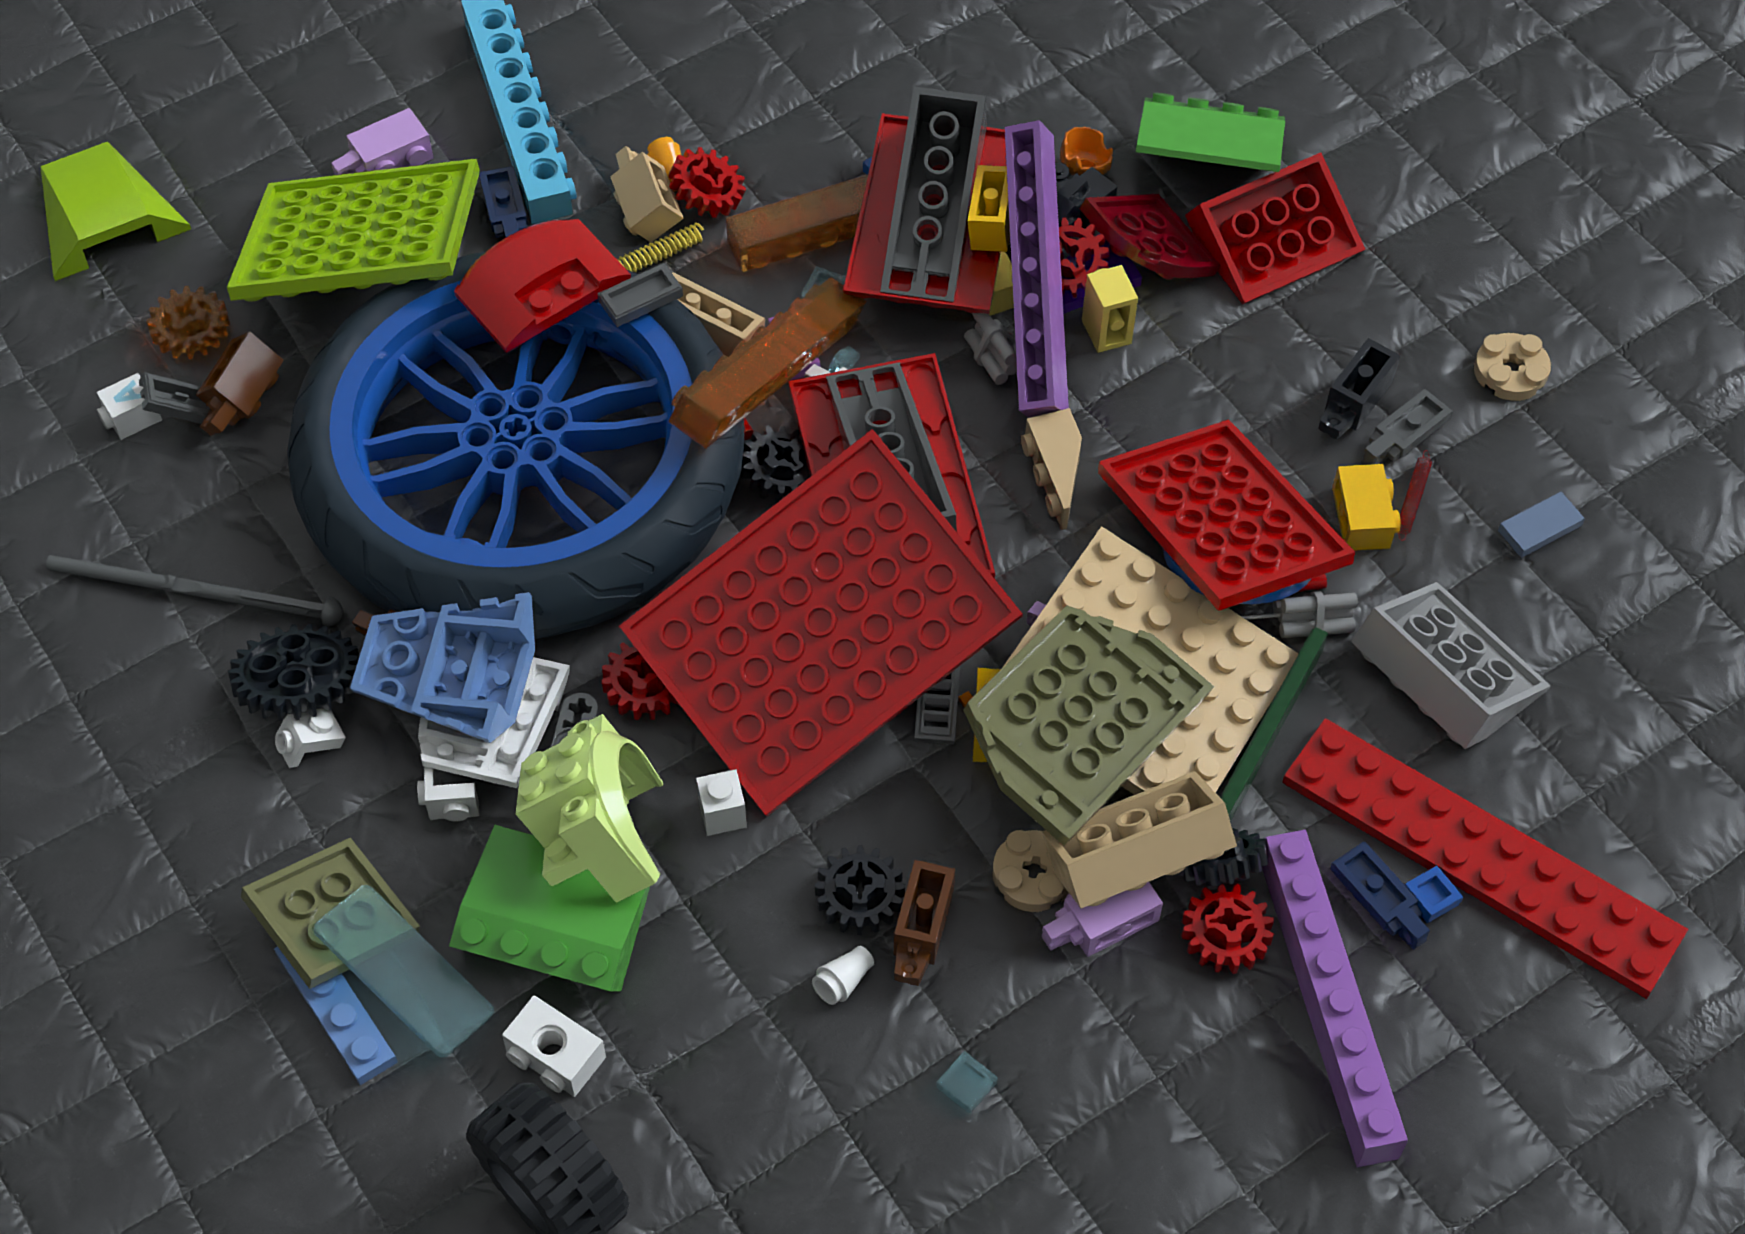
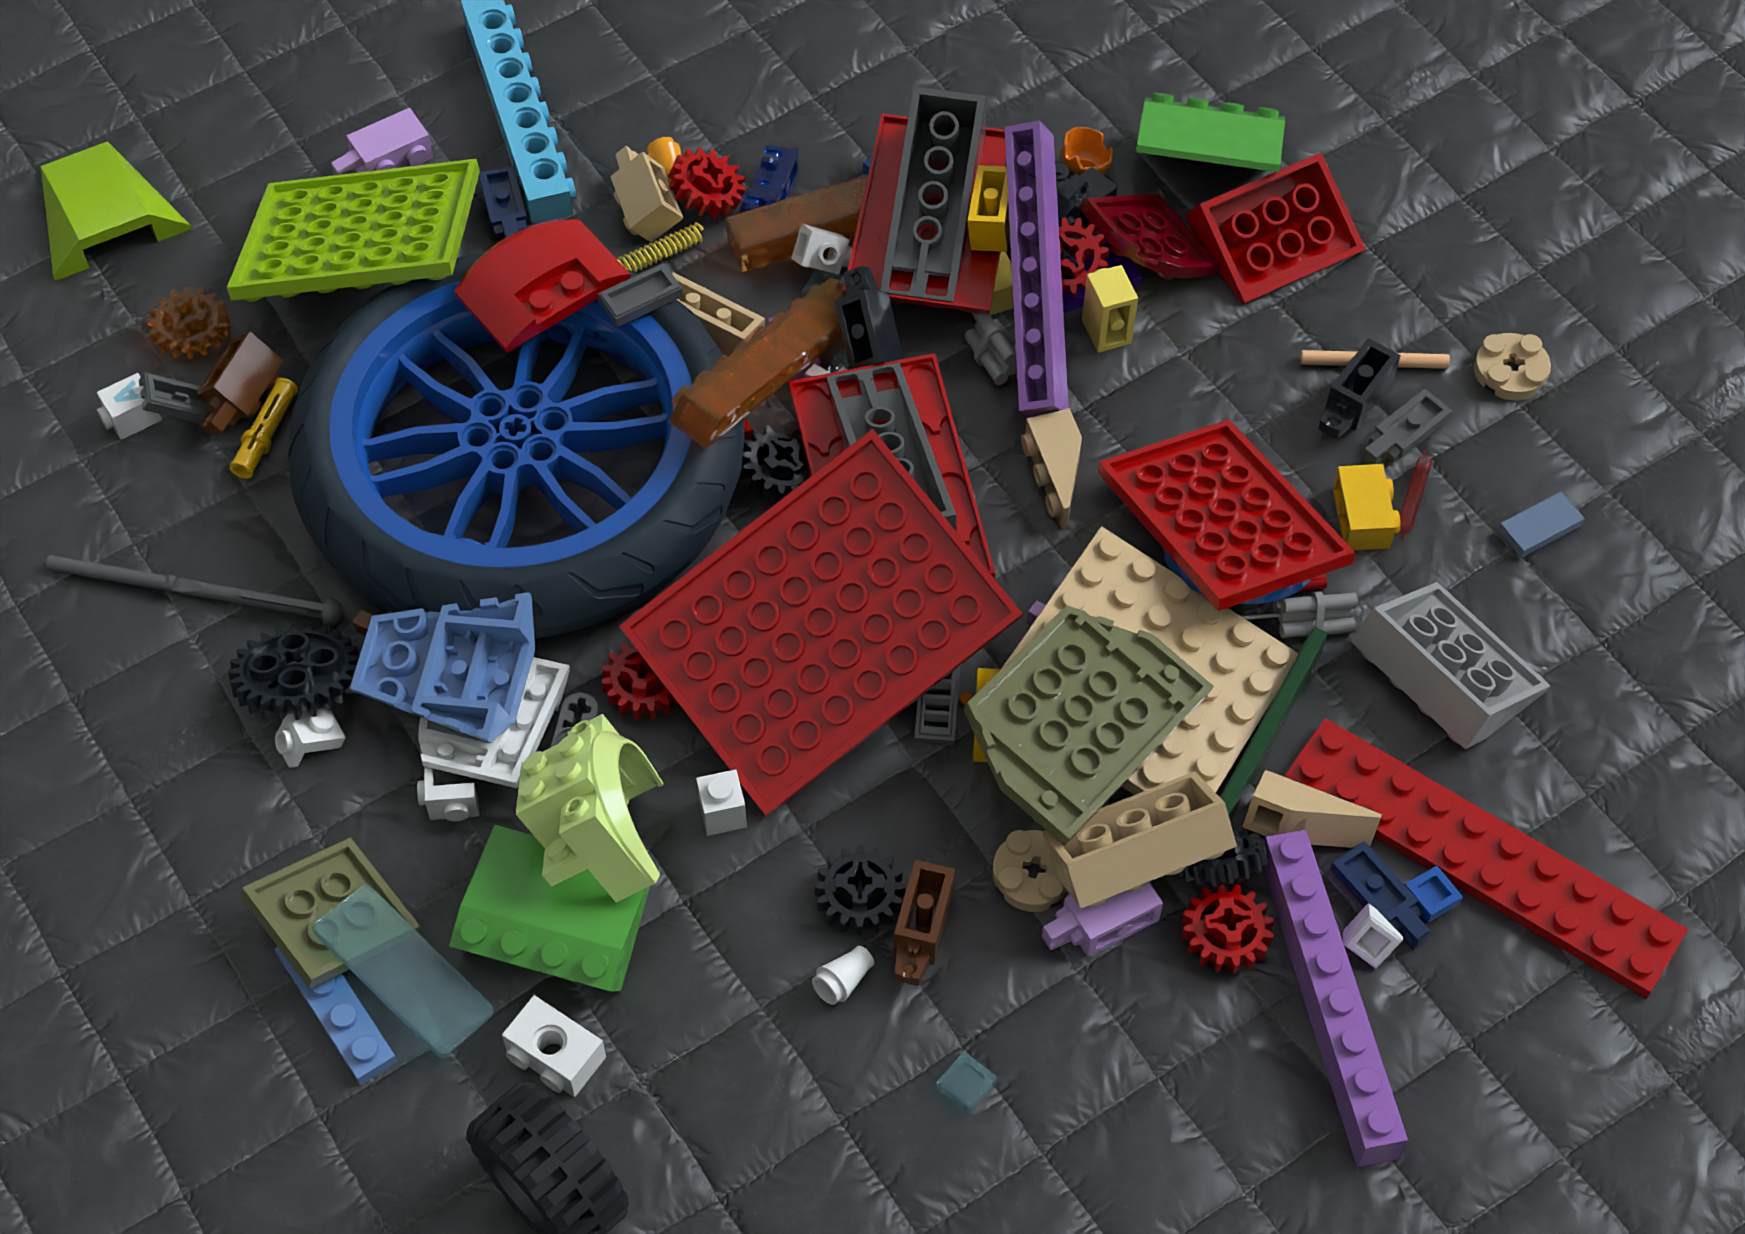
none -> yellow pin [229,378,298,479]
none -> clear blue hinge [740,144,799,223]
none -> white brick [791,224,852,275]
none -> black hinge [834,266,904,369]
none -> tan slope [1243,770,1382,848]
none -> light nougat bar [1300,350,1450,369]
none -> white slope [1343,903,1403,969]

